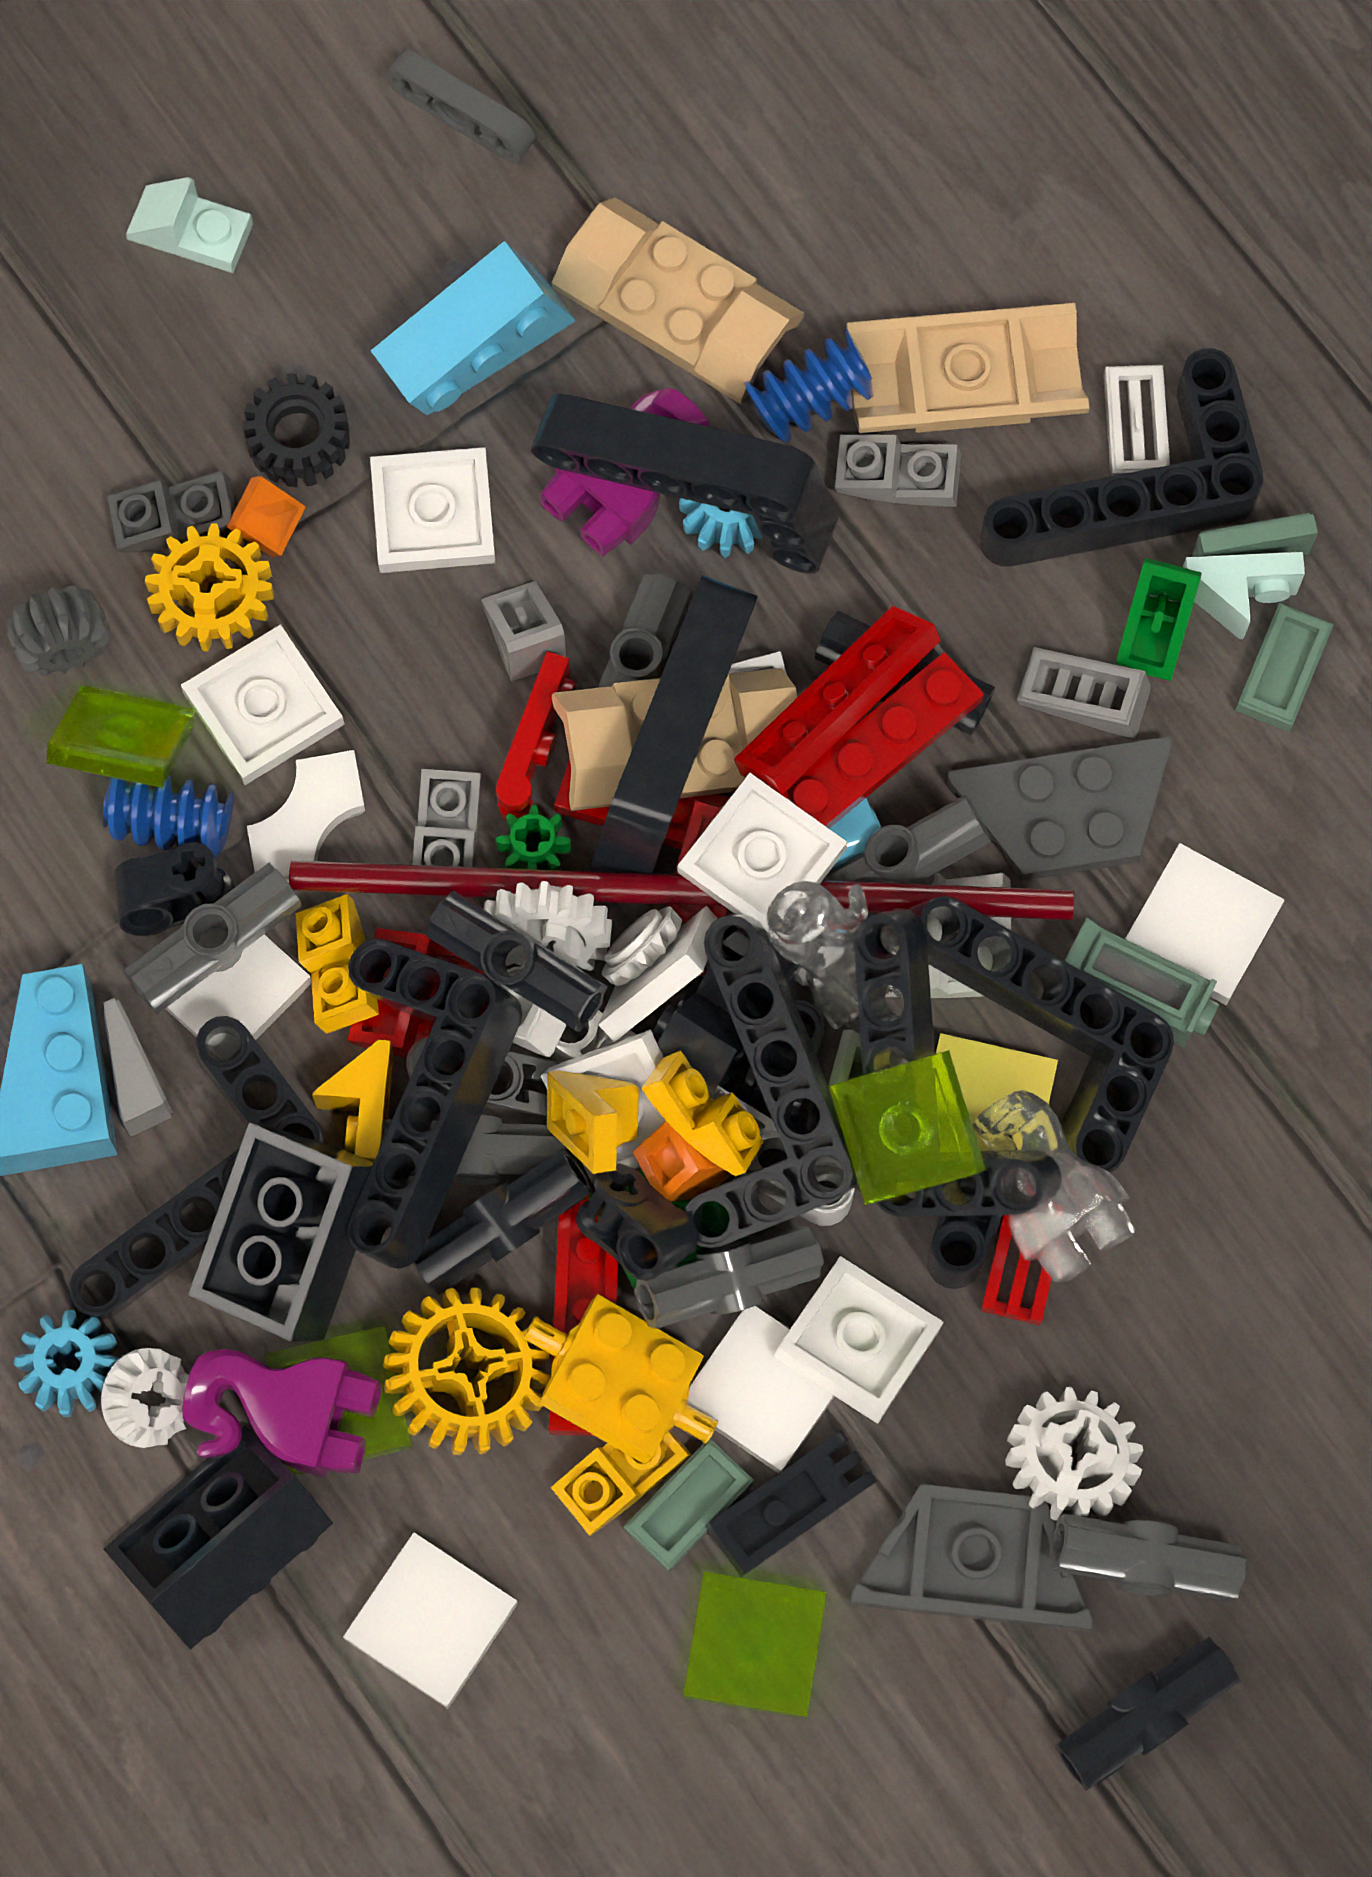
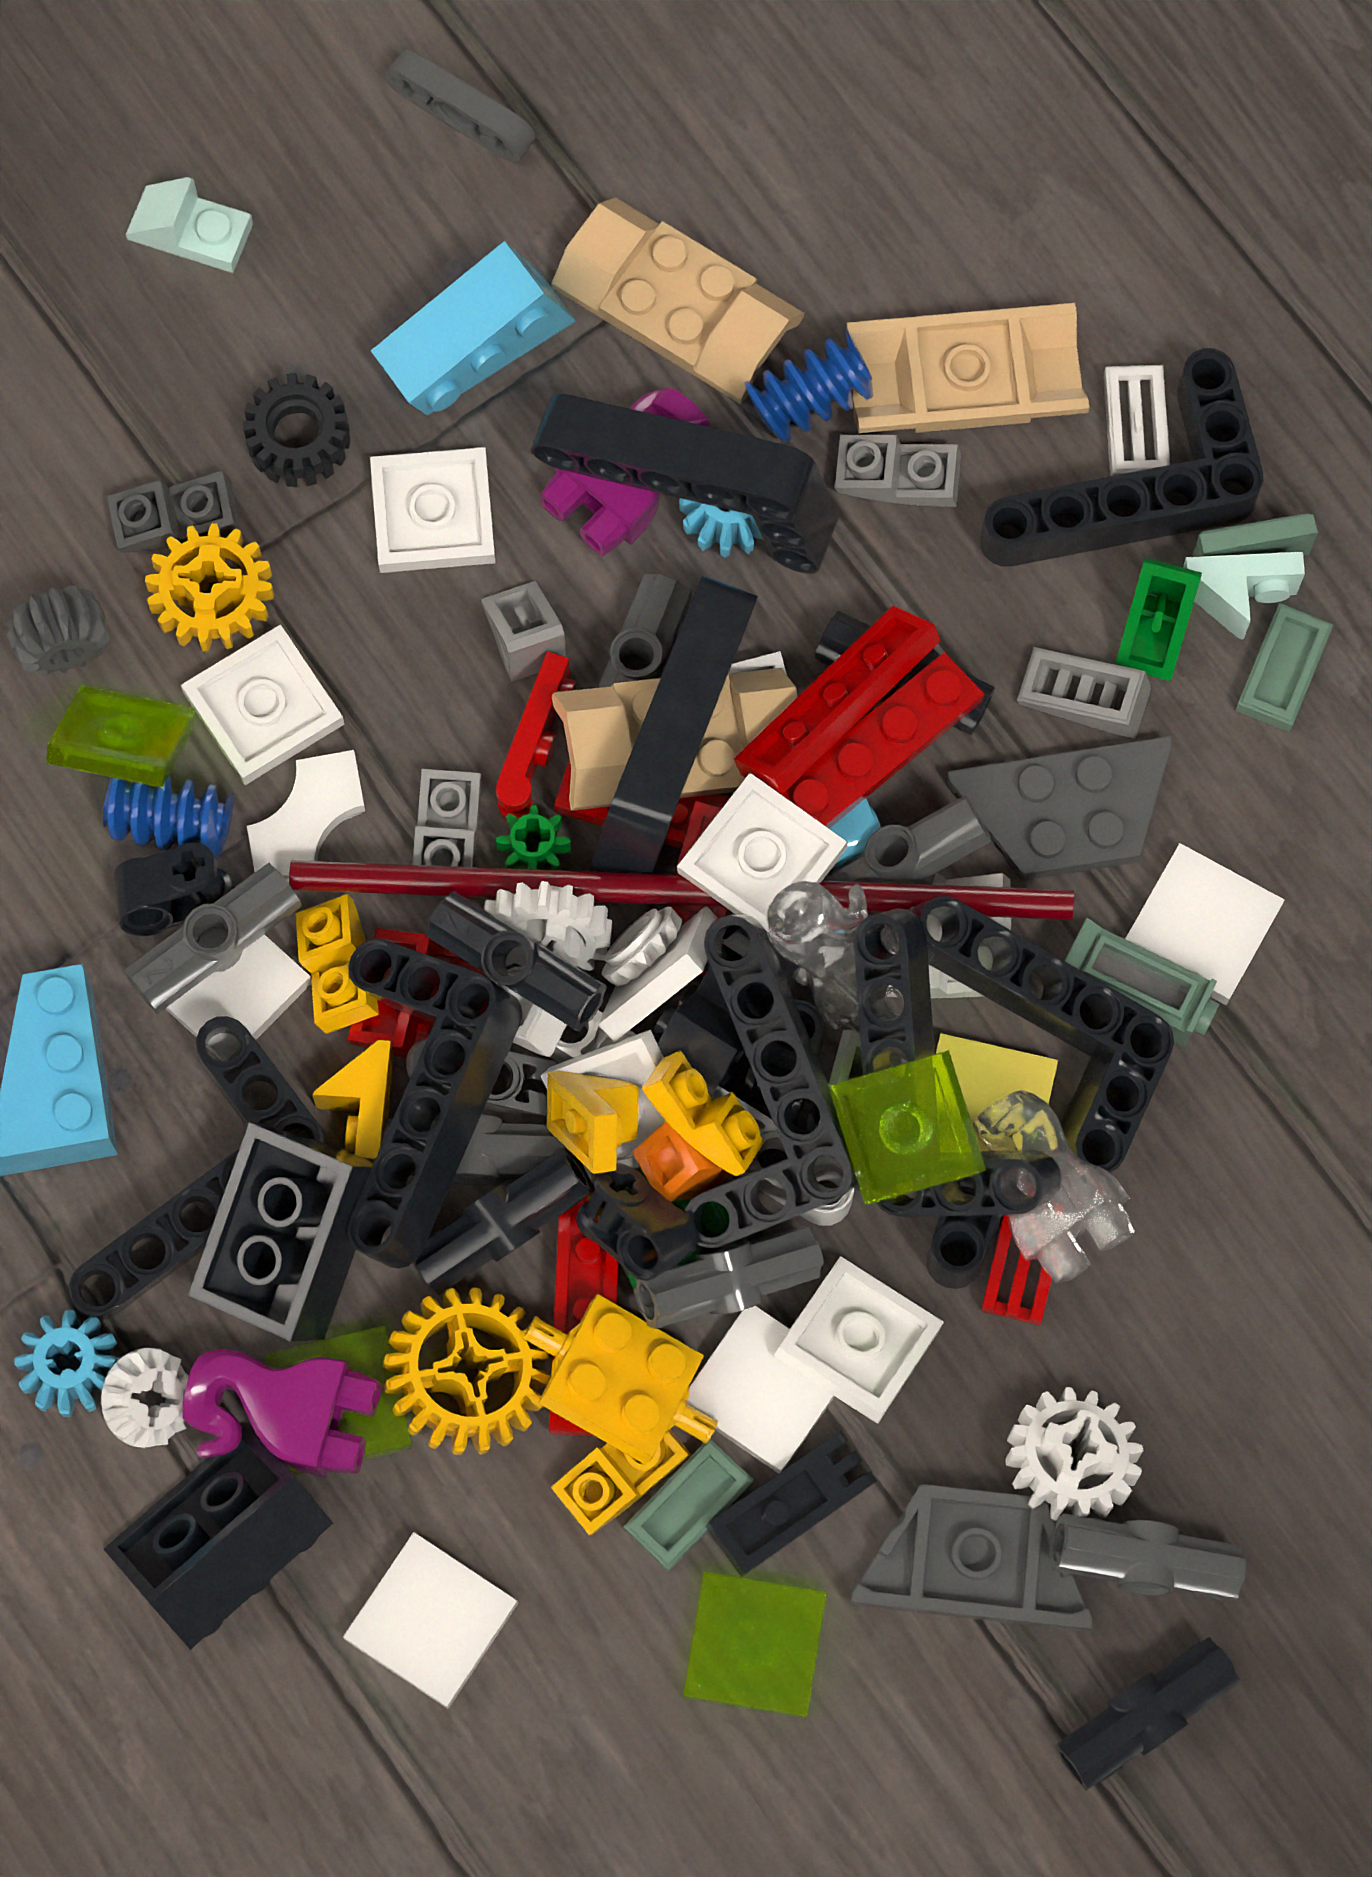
light grey slope [103,998,173,1136] -> none
orange tile [227,476,306,557] -> none

